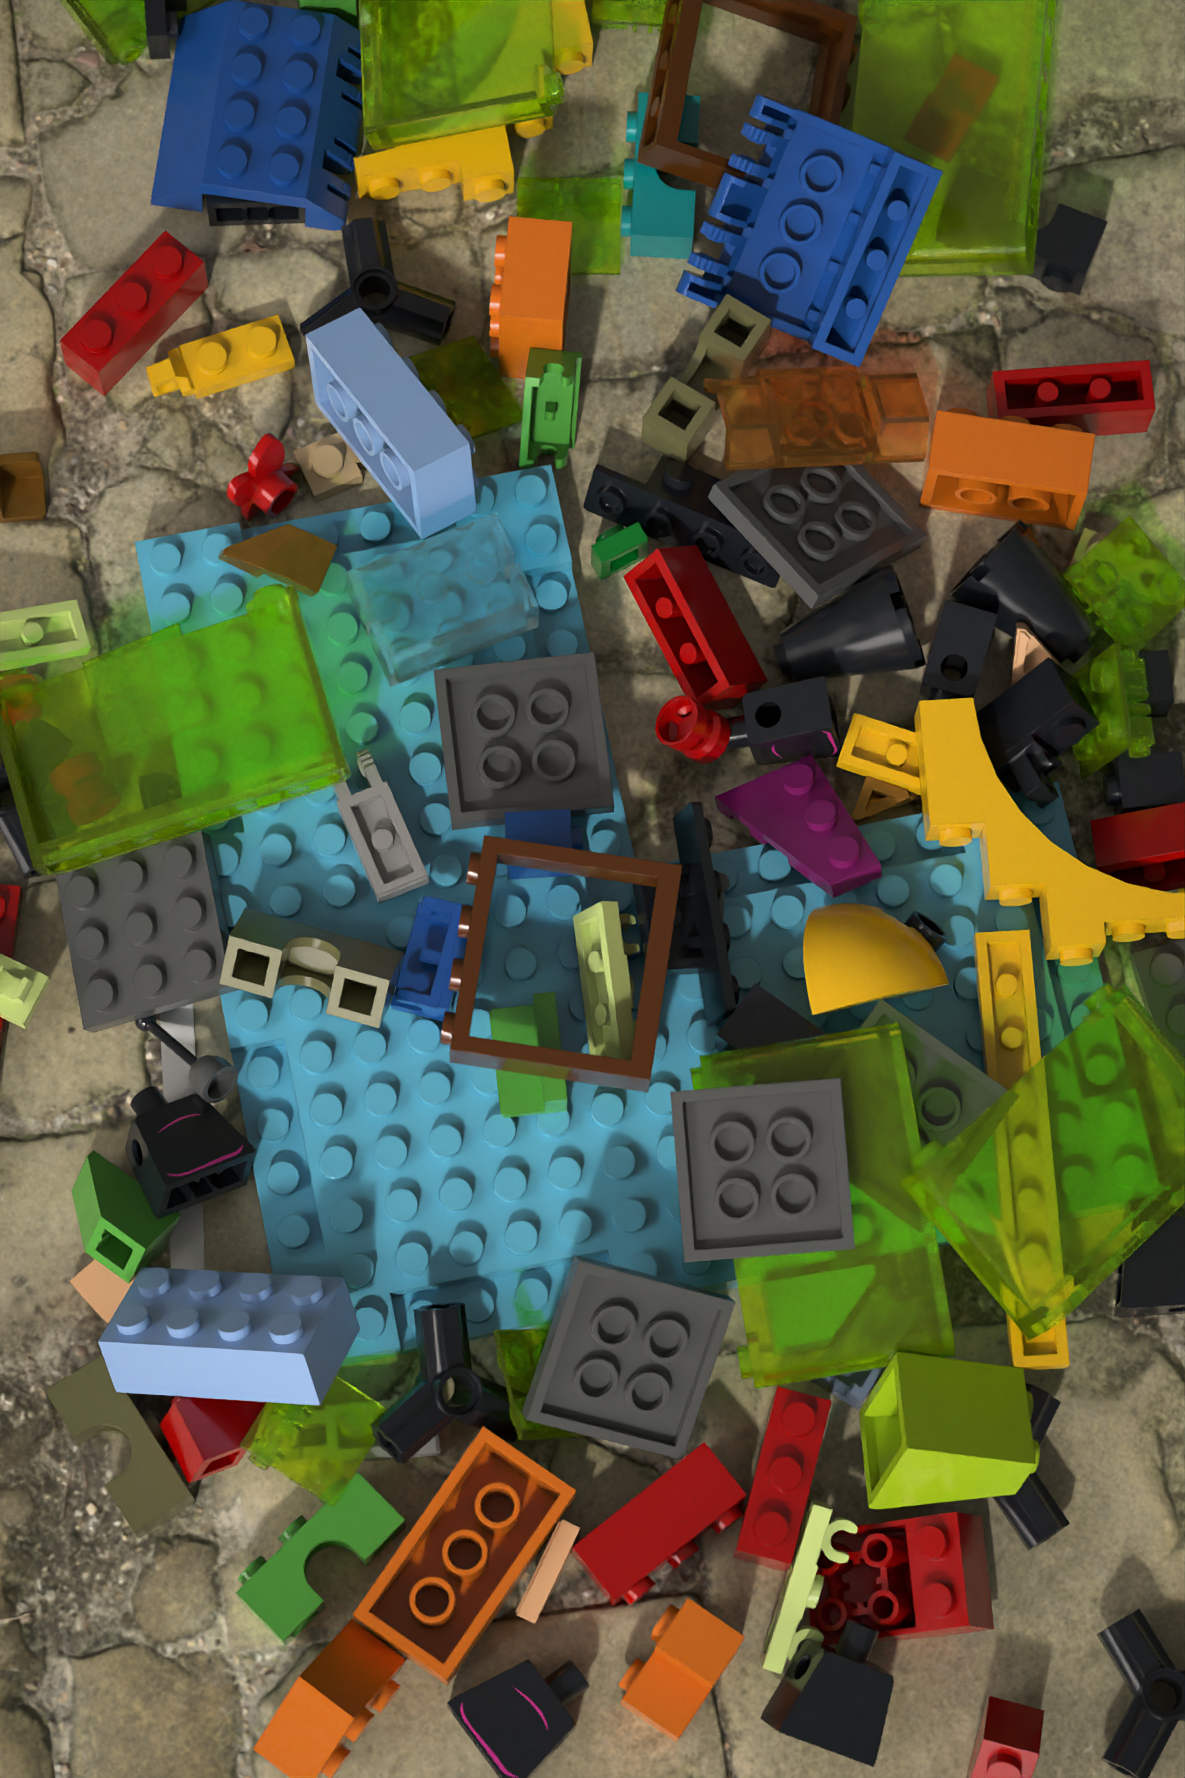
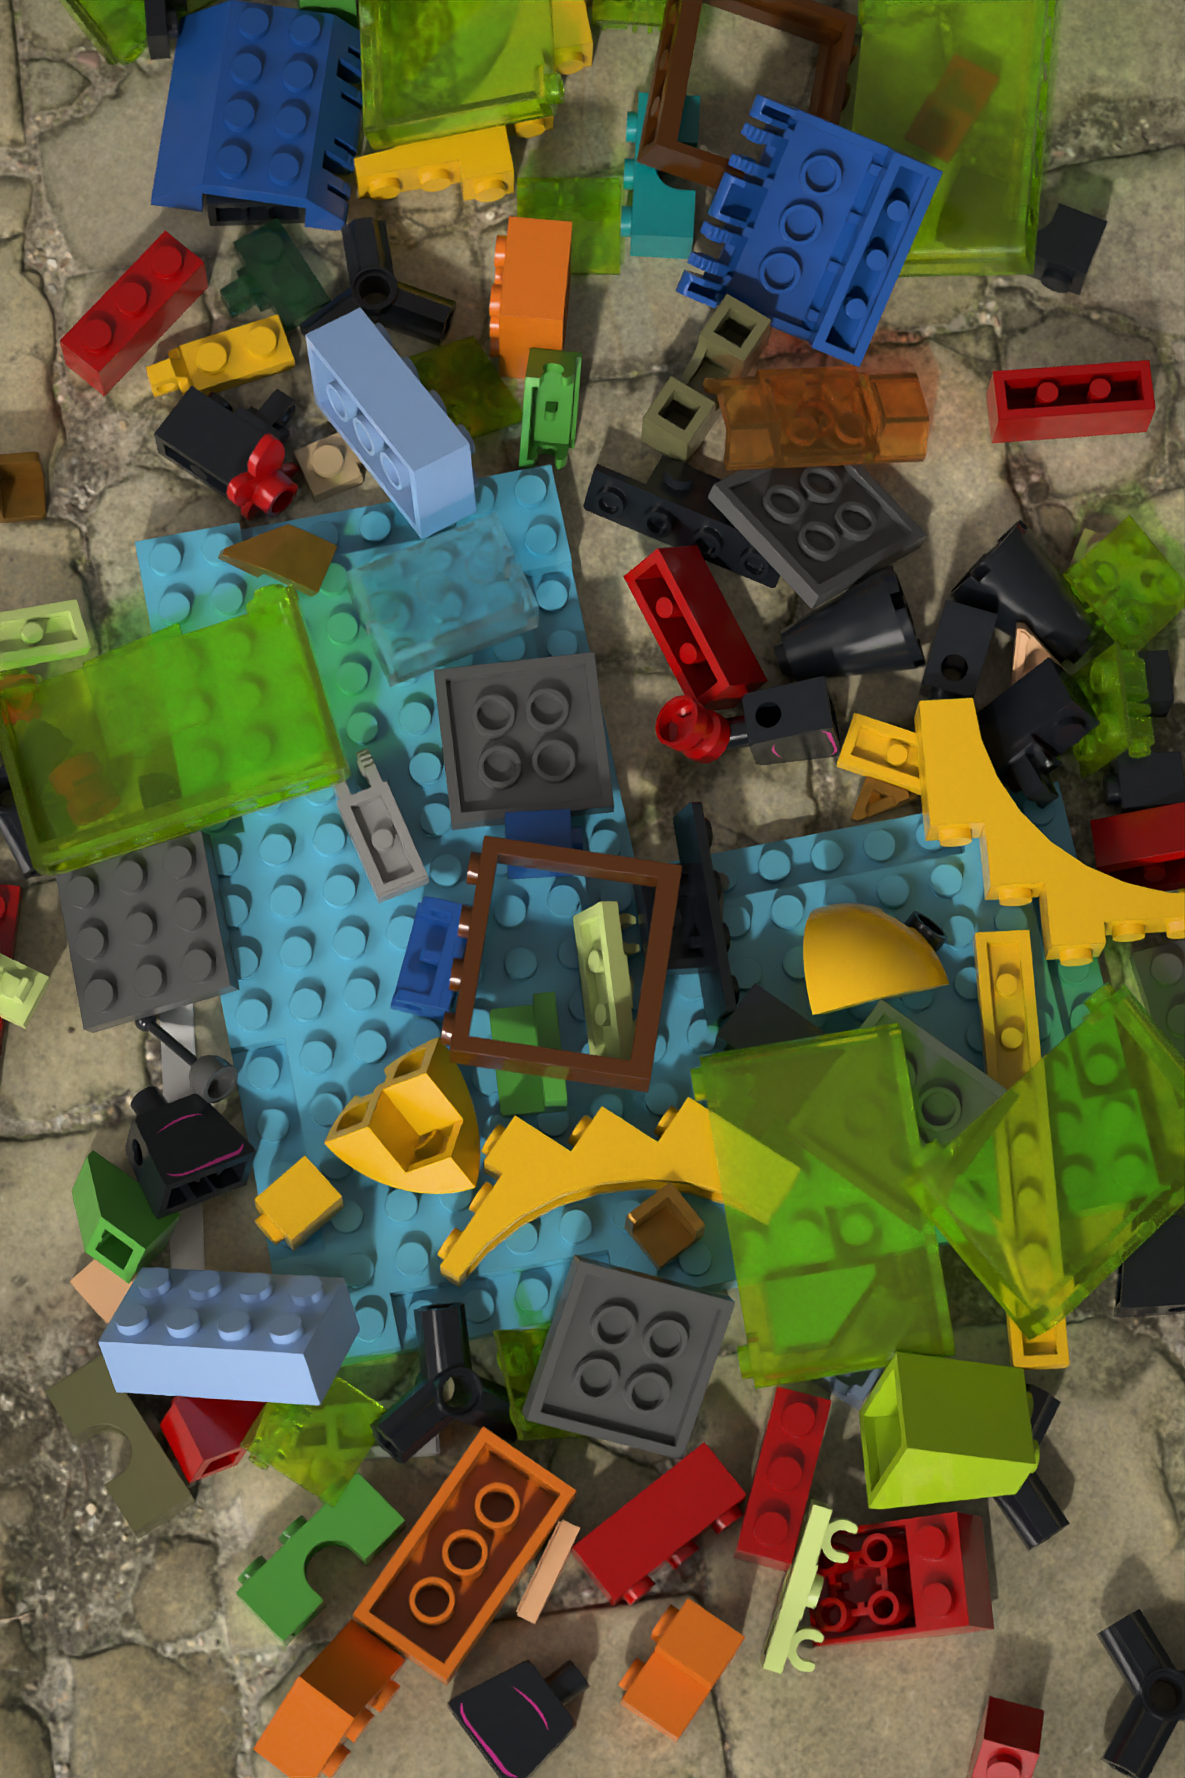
olive arch [219,908,403,1028] -> none
green plate [591,522,648,581] -> none
dark grey plate [670,1078,855,1263] -> none
magenta wing [715,754,883,898] -> none
black torso [760,1619,894,1767] -> none
orange brick [919,408,1095,531] -> none
none -> black hinge [154,385,296,508]
none -> clear green hinge [220,218,331,332]
none -> yellow brick [254,1155,344,1251]
none -> yellow brick [324,1037,480,1194]
none -> yellow arch [438,1097,801,1288]
none -> pearl gold panel [625,1181,705,1271]

